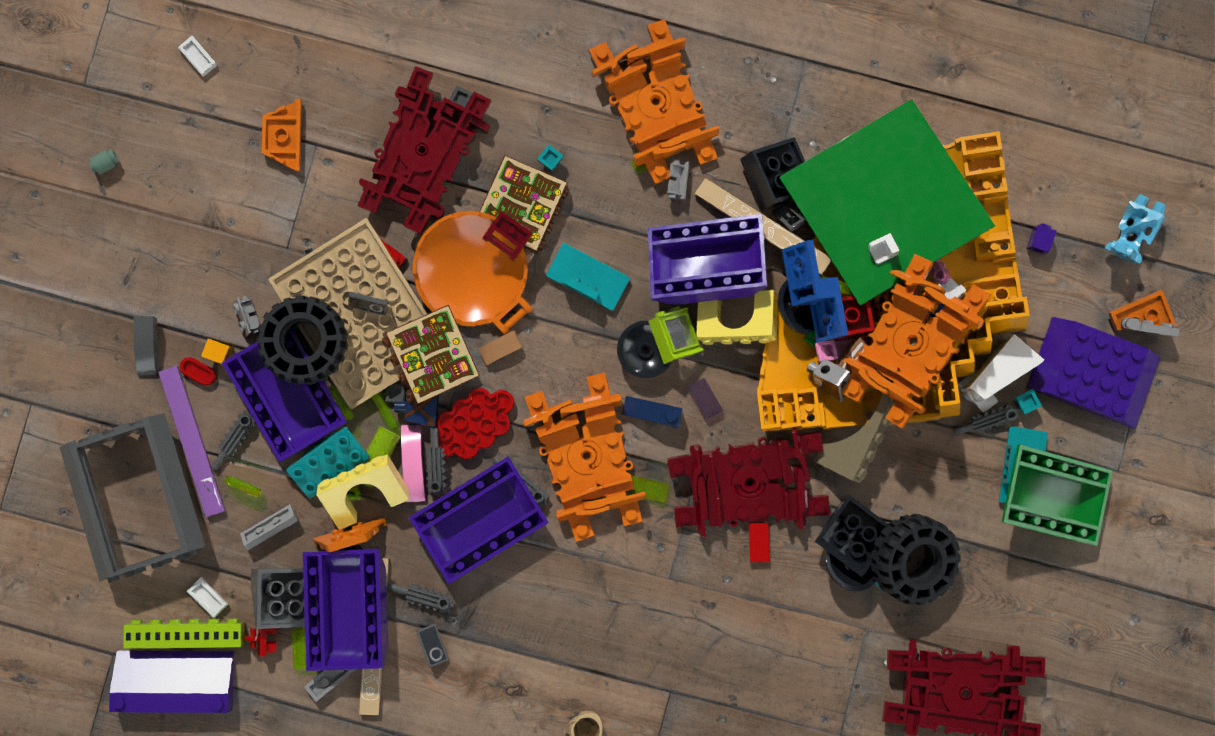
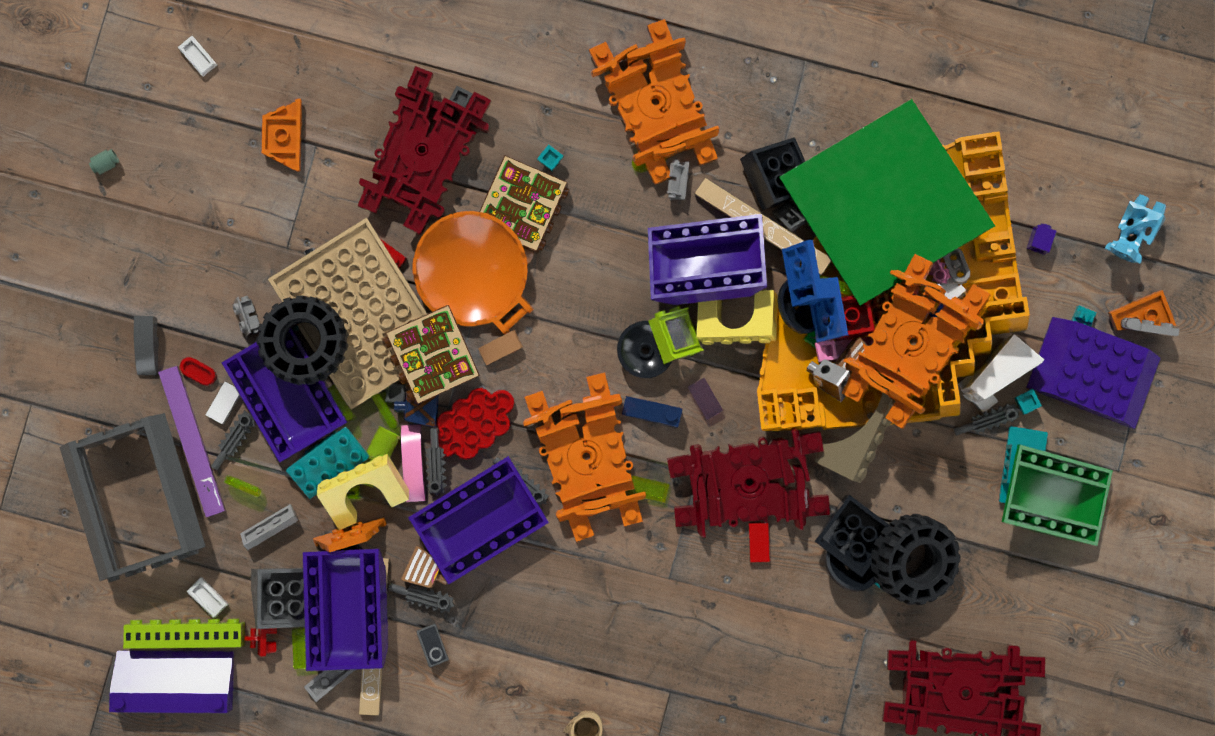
light orange panel [201,339,234,364] -> none
slope [348,292,389,315] -> none
dark red plate [482,211,533,262] -> none
teal bracket [546,243,630,311] -> none
white panel [868,233,899,264] -> none
none -> white tile [206,382,240,425]
none -> medium nougat torso [401,545,447,588]
none -> light grey plate [943,248,970,284]
none -> teal tile [1071,305,1097,327]

